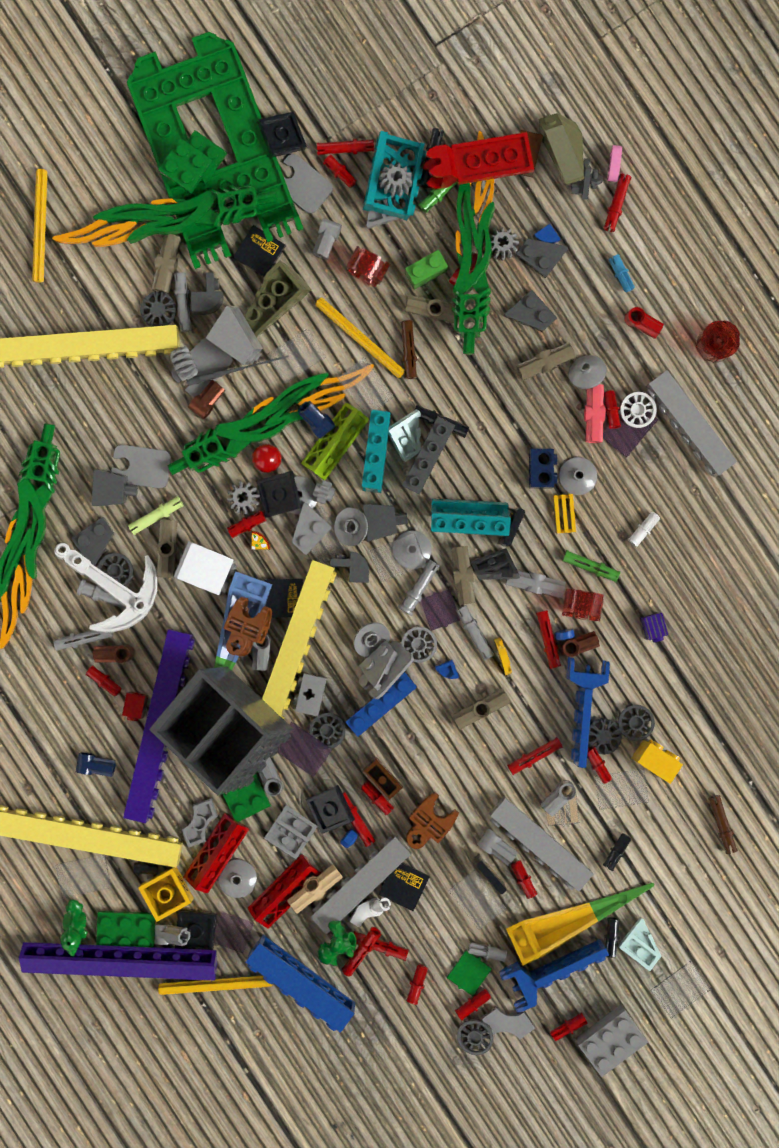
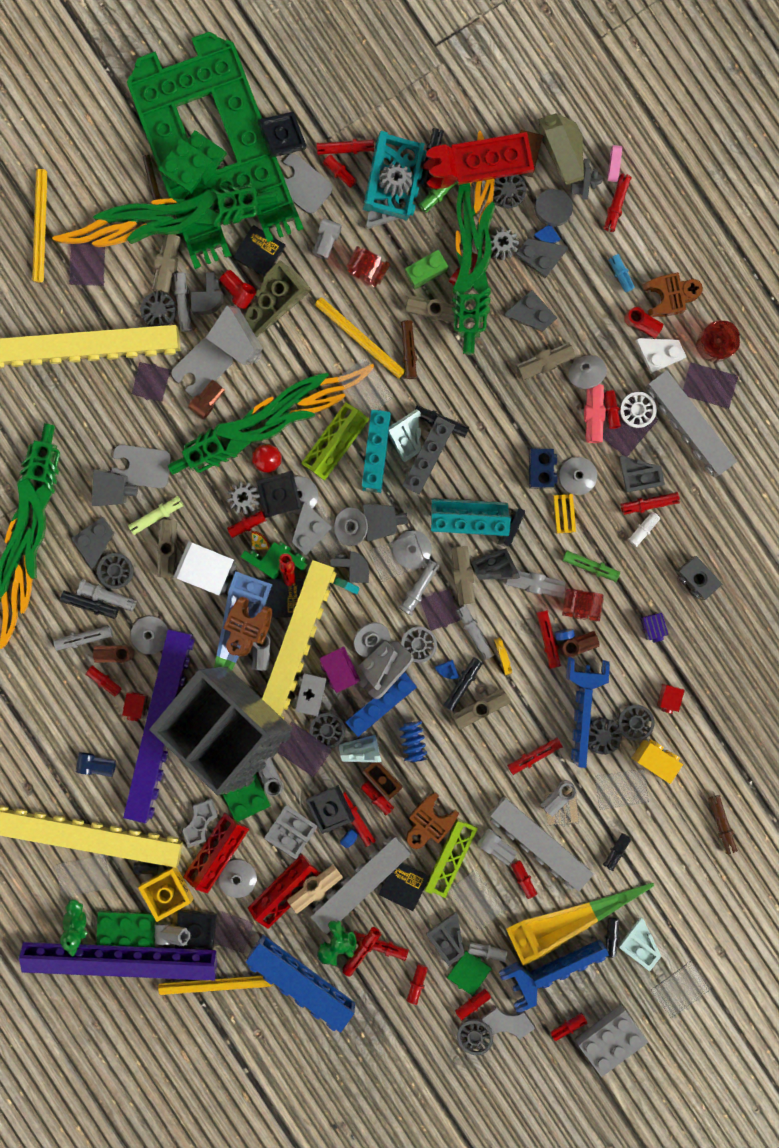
white piece [54,543,157,633] -> none
light grey gear [170,346,198,381] -> none
dark grey sword [186,355,289,386] -> none
clear piece [267,329,326,383] -> none
dark blue piece [298,401,335,439] -> none
light grey gear [313,480,336,505] -> none
white arm [349,898,391,928] -> none
black tile [474,854,507,895] -> none
red axle [587,746,612,784] -> none
none -> black pin [60,590,119,619]
none -> clear purple piece [69,235,105,286]
none -> light grey dish [130,616,168,654]
none -> clear purple piece [131,362,171,402]
none -> dark brown bar [142,155,161,200]
none -> red piece [219,270,256,309]
none -> green bracket [241,541,308,579]
none -> red pin [279,554,296,586]
none -> magenta brick [319,646,361,693]
none -> teal tile [333,577,360,594]
none -> light aqua wing [339,735,382,762]
none -> blue piece [399,721,428,762]
none -> lime fence [424,818,478,898]
none -> dark grey wing [426,911,464,966]
none -> black pin [443,656,484,712]
none -> dark grey wheel [493,175,526,208]
none -> dark grey tile [534,189,573,227]
none -> dark grey wing [619,456,665,493]
none -> red pin [621,492,680,515]
none -> white wing [636,338,686,374]
none -> dark orange piece [642,272,703,317]
none -> red brick [657,684,685,714]
none -> dark grey brick [676,556,723,600]
none -> clear purple piece [683,363,738,409]

